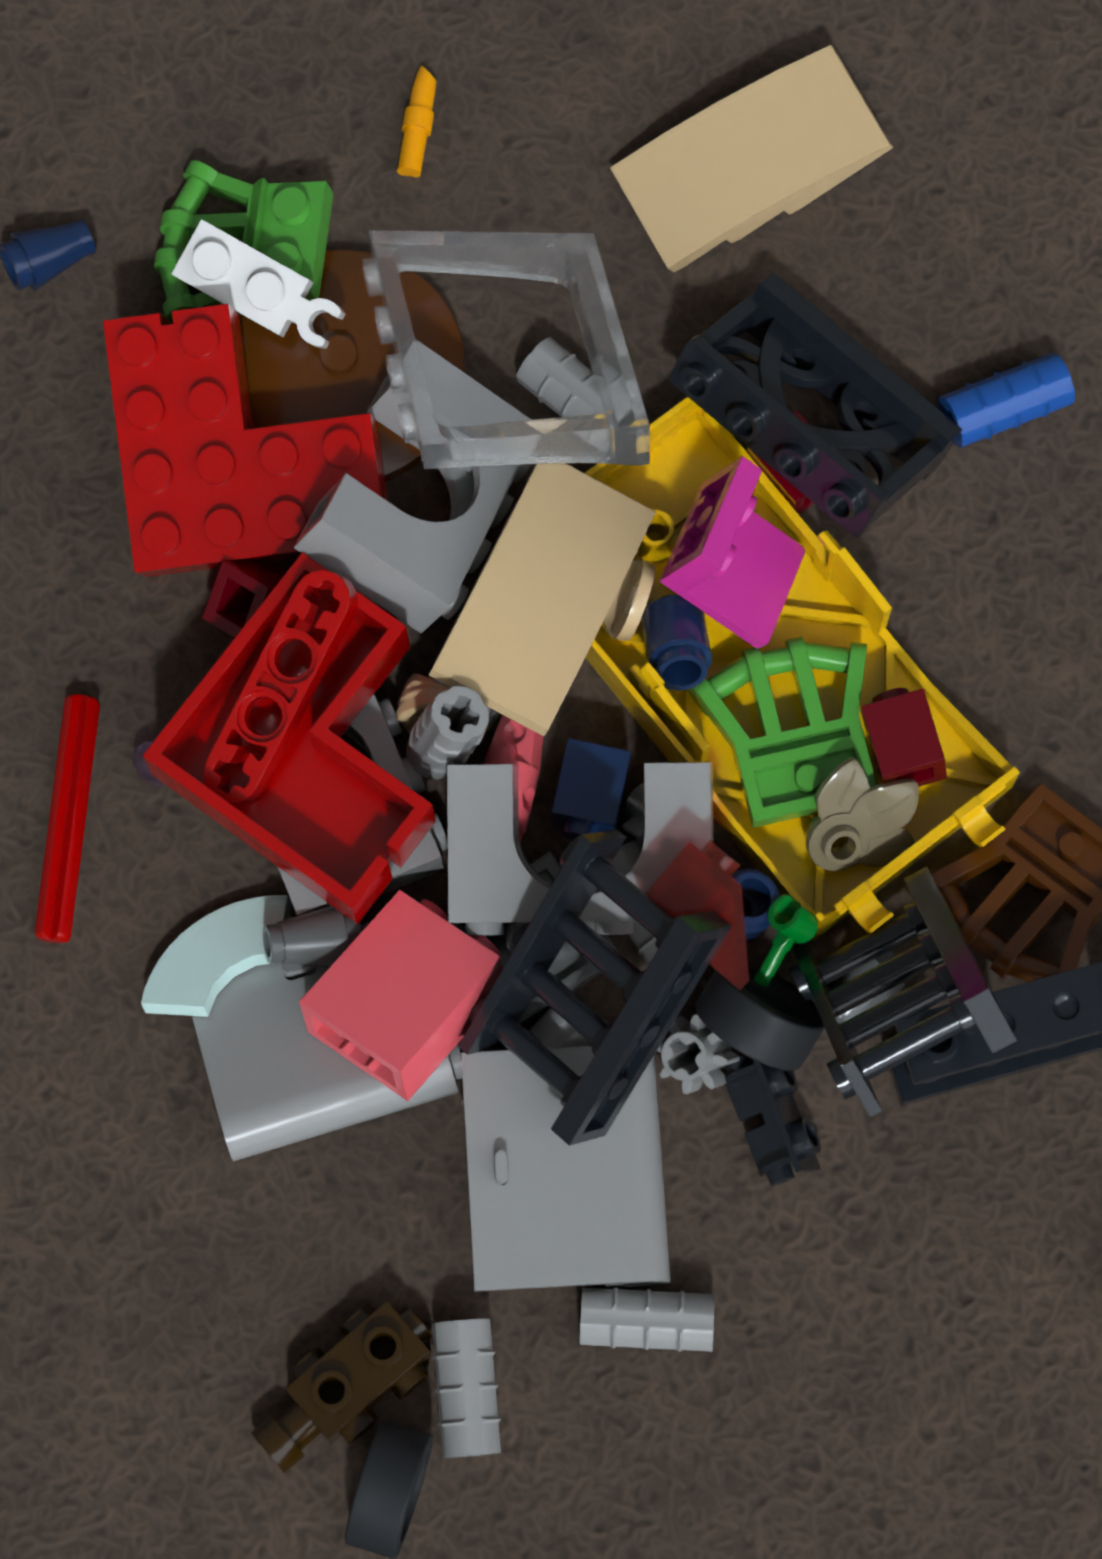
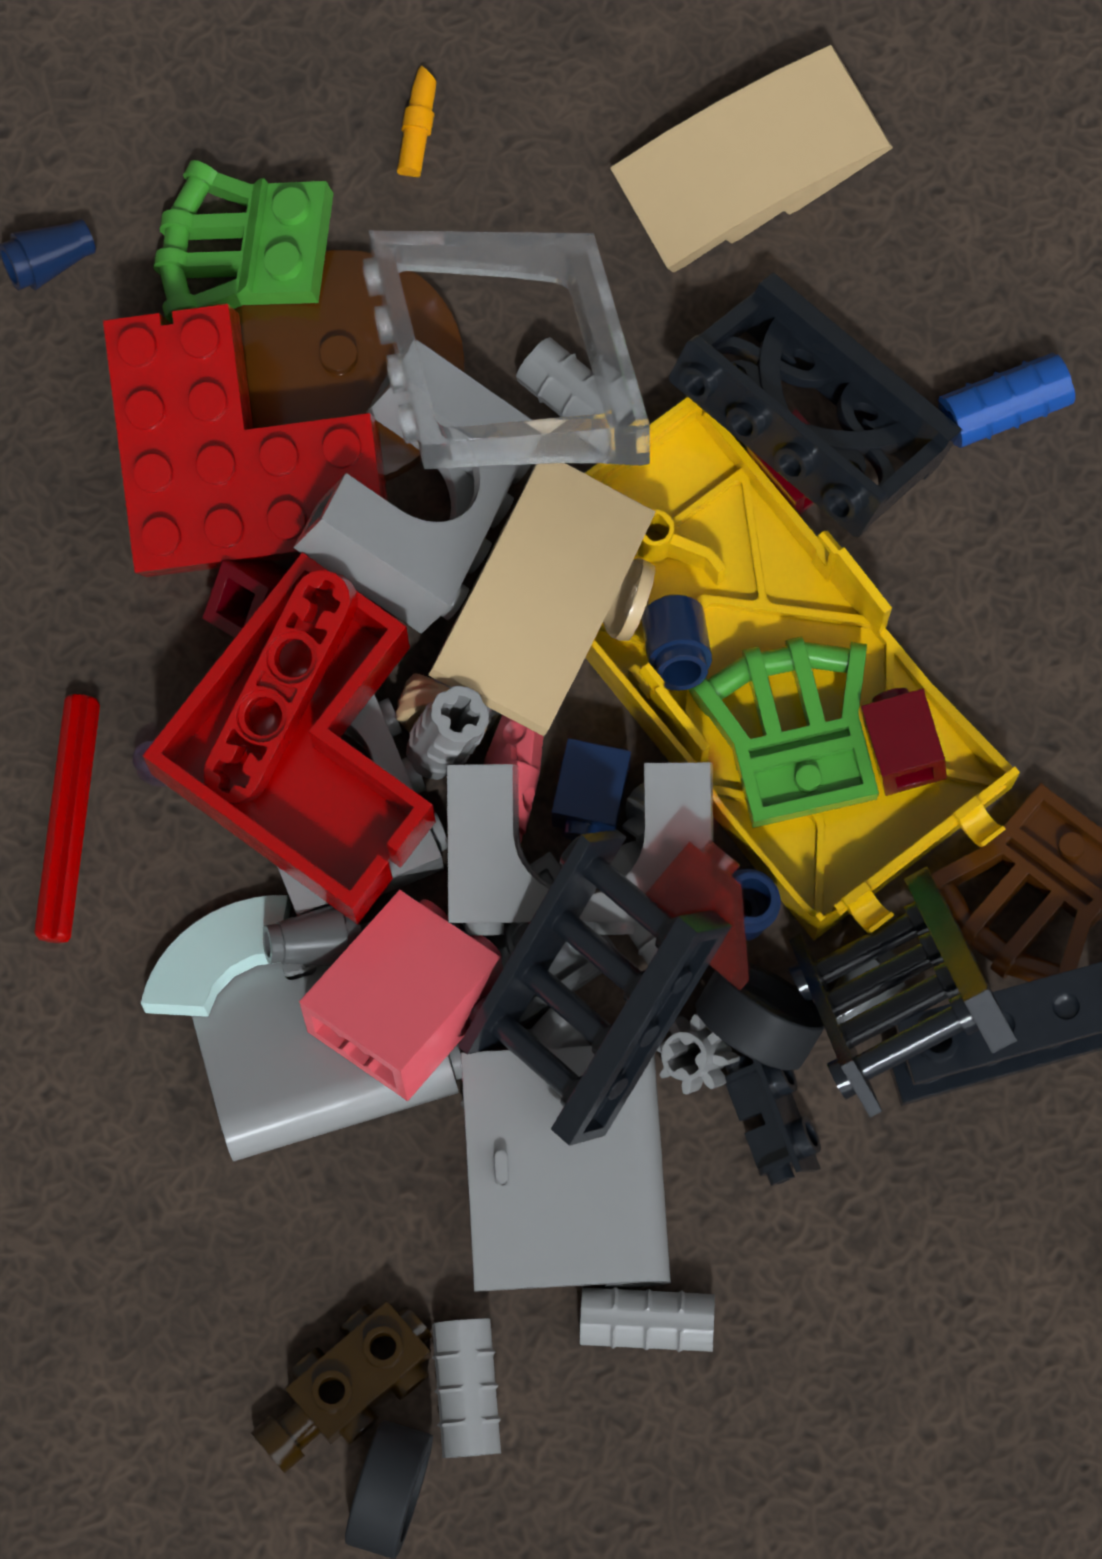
white plate [172,219,346,349] -> none
dark pink bracket [660,456,805,649] -> none
green hand [754,895,818,987] -> none
dark tan plate [806,757,919,871] -> none

